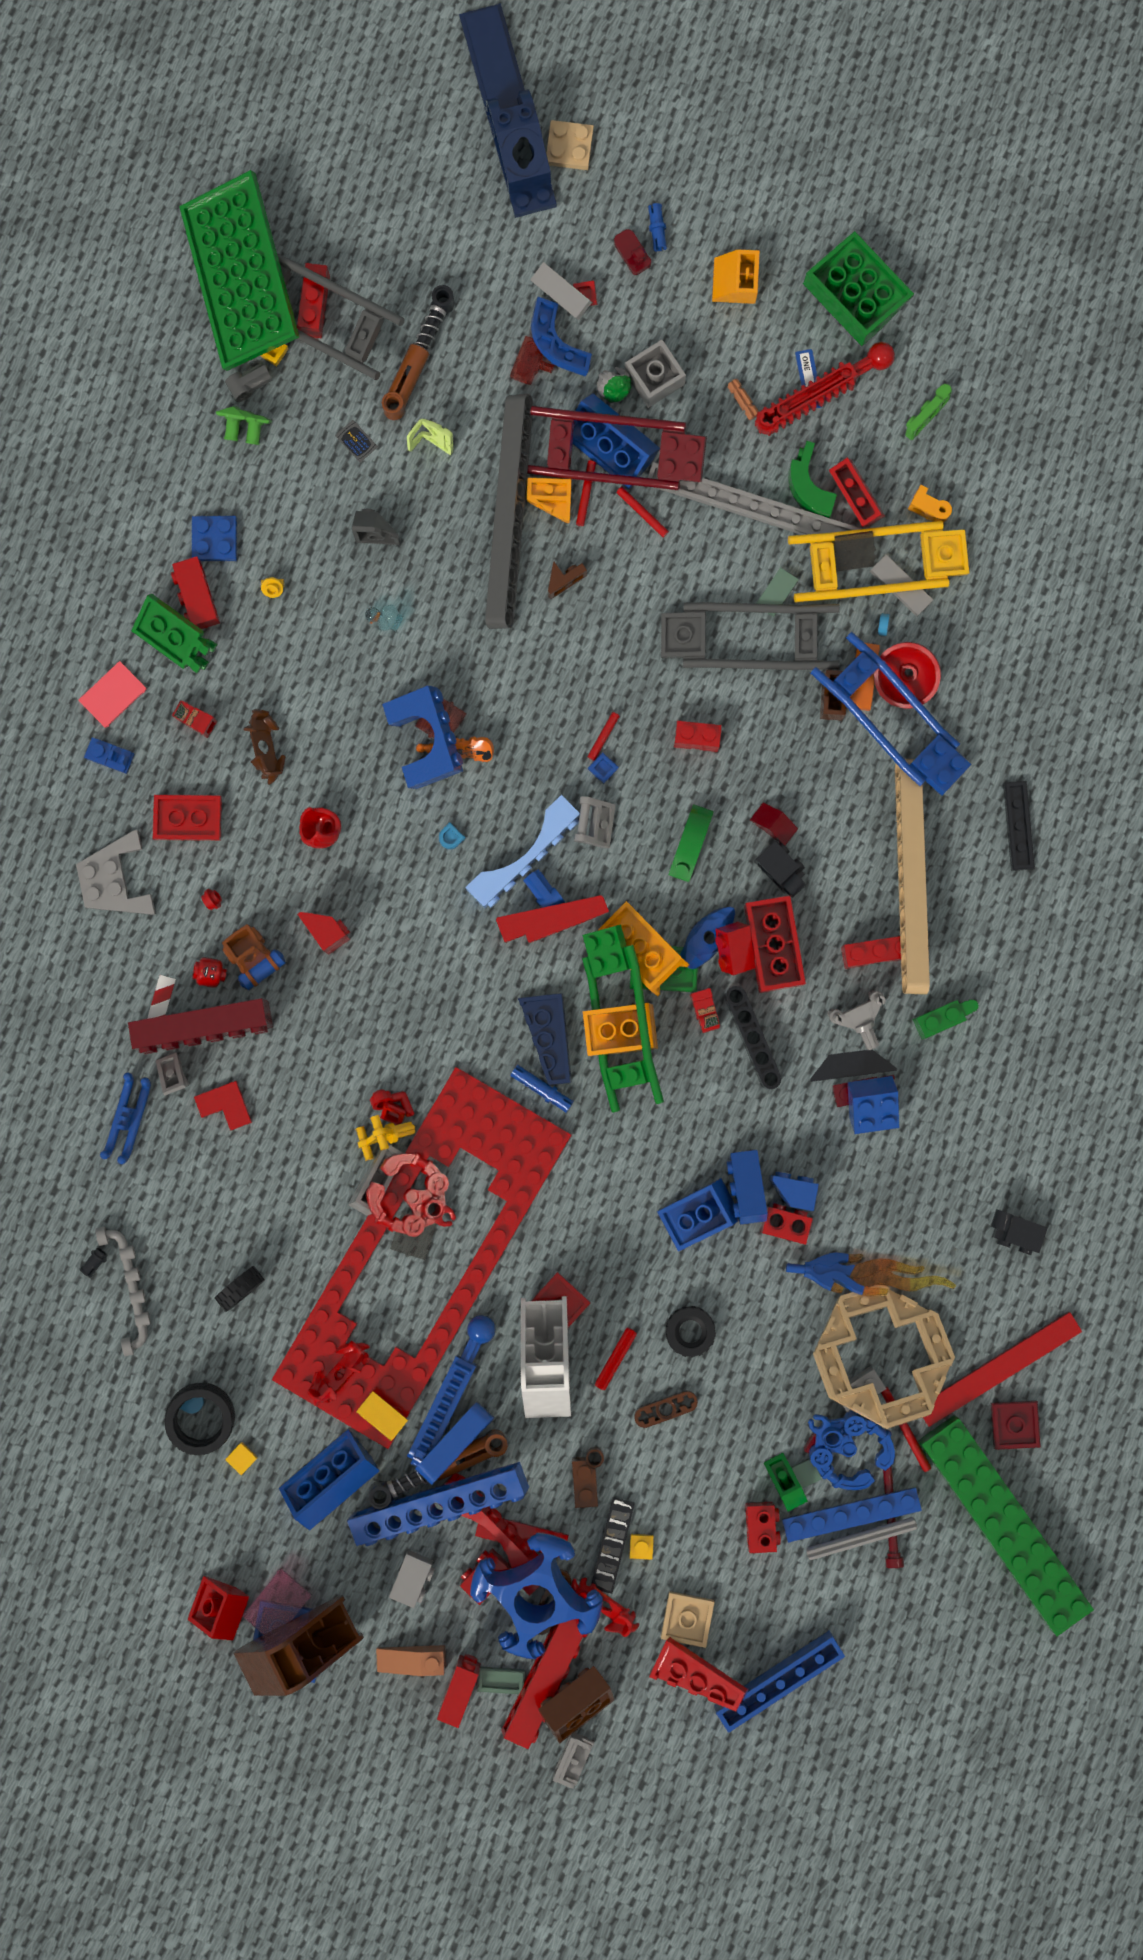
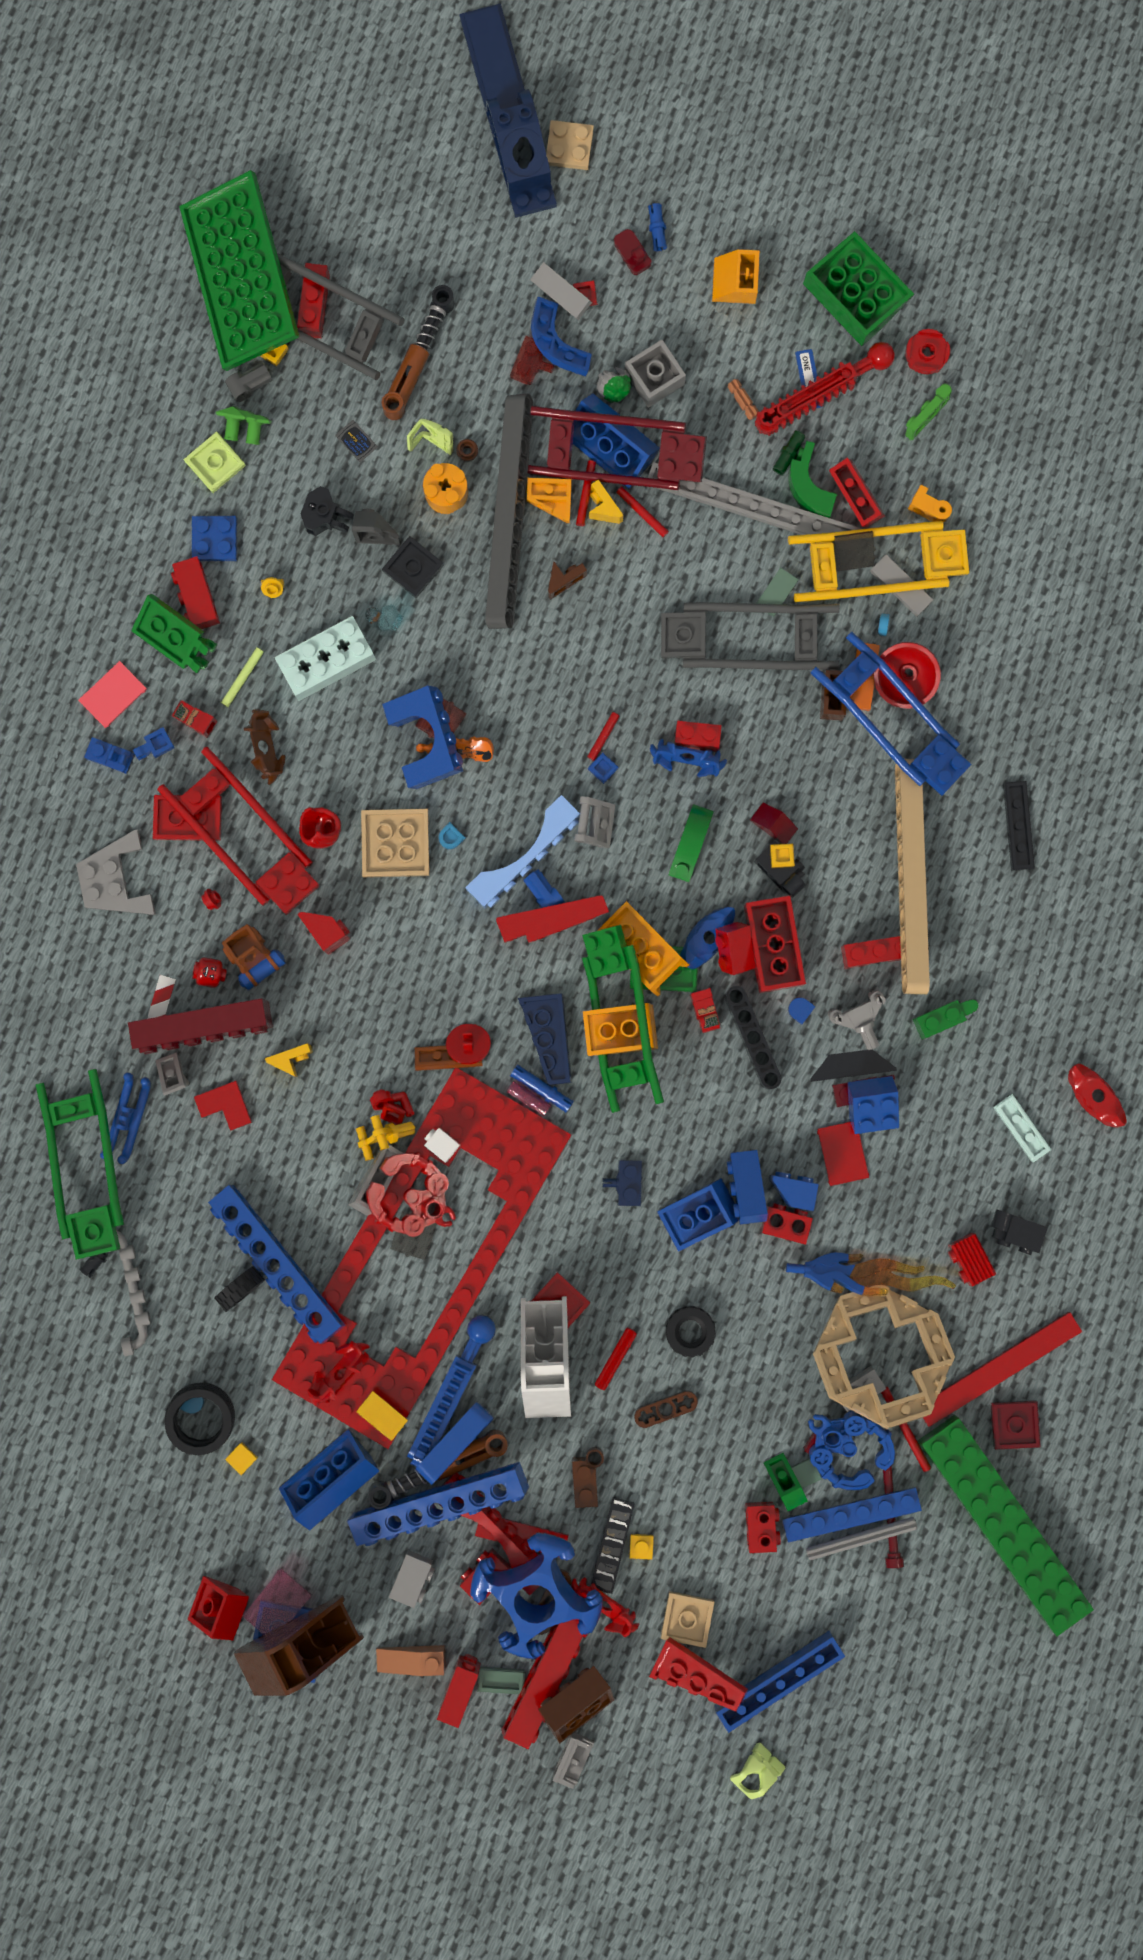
none -> green plate [35,1069,124,1260]
none -> blue plate [133,727,175,761]
none -> red plate [157,747,319,915]
none -> yellowish green tile [183,432,246,493]
none -> blue brick [208,1185,346,1344]
none -> yellowish green bar [221,647,264,707]
none -> yellow slope [265,1043,313,1077]
none -> light aqua brick [274,616,376,701]
none -> black hinge [300,486,354,536]
none -> tan plate [361,809,430,878]
none -> black plate [382,536,444,598]
none -> dark orange tile [414,1045,483,1071]
none -> light orange brick [423,463,468,514]
none -> white brick [424,1128,461,1163]
none -> red piece [446,1024,491,1065]
none -> reddish brown plate [456,439,478,461]
none -> clear pink pin [507,1081,551,1117]
none -> yellow slope [589,480,623,524]
none -> dark blue plate [602,1160,642,1206]
none -> blue piece [650,739,727,777]
none -> yellowish green piece [730,1743,785,1799]
none -> yellow tile [770,844,795,868]
none -> dark green pin [772,430,805,475]
none -> blue tile [788,998,816,1025]
none -> red piece [817,1122,869,1186]
none -> red plate [905,329,950,375]
none -> red brick [948,1233,996,1287]
none -> light aqua tile [993,1094,1051,1162]
none -> red piece [1068,1063,1127,1128]

